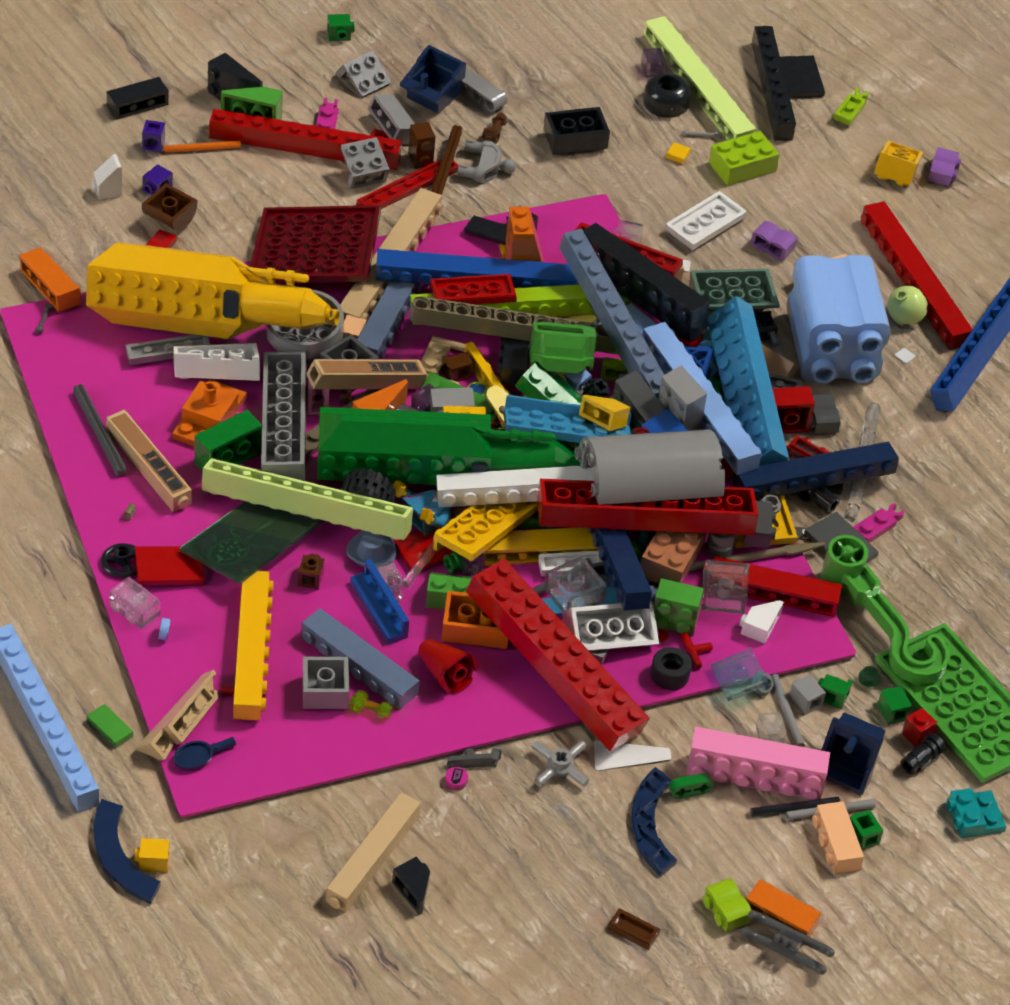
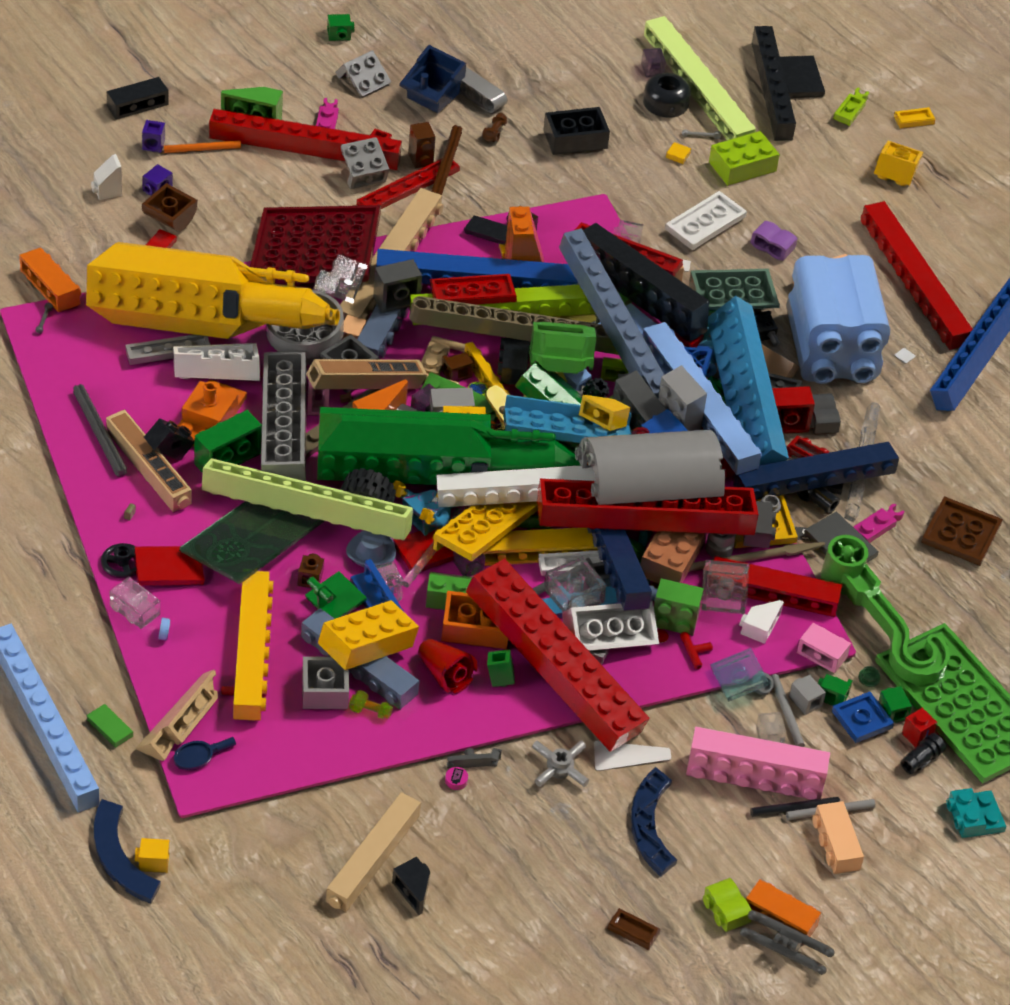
black slope [207,52,263,101] -> none
light grey brick [368,94,415,144] -> none
green bush [443,552,462,574] -> none
light grey connector [457,139,516,183] -> none
black tyre [650,647,692,690] -> none
green beam [669,773,713,799] -> none
dark blue piece [821,712,886,795] -> none
green brick [850,810,883,850] -> none
yellowish green cylinder [887,286,928,326] -> none
medium lavender brick [927,147,962,187] -> none
none -> black brick [144,418,194,461]
none -> green plate [305,571,367,619]
none -> clear brick [314,254,367,304]
none -> yellow brick [318,600,419,670]
none -> dark grey brick [373,259,422,313]
none -> green brick [487,649,515,687]
none -> bright pink brick [797,623,851,673]
none -> blue plate [832,691,894,744]
none -> yellow tile [894,107,936,129]
none -> reddish brown plate [921,496,1003,566]

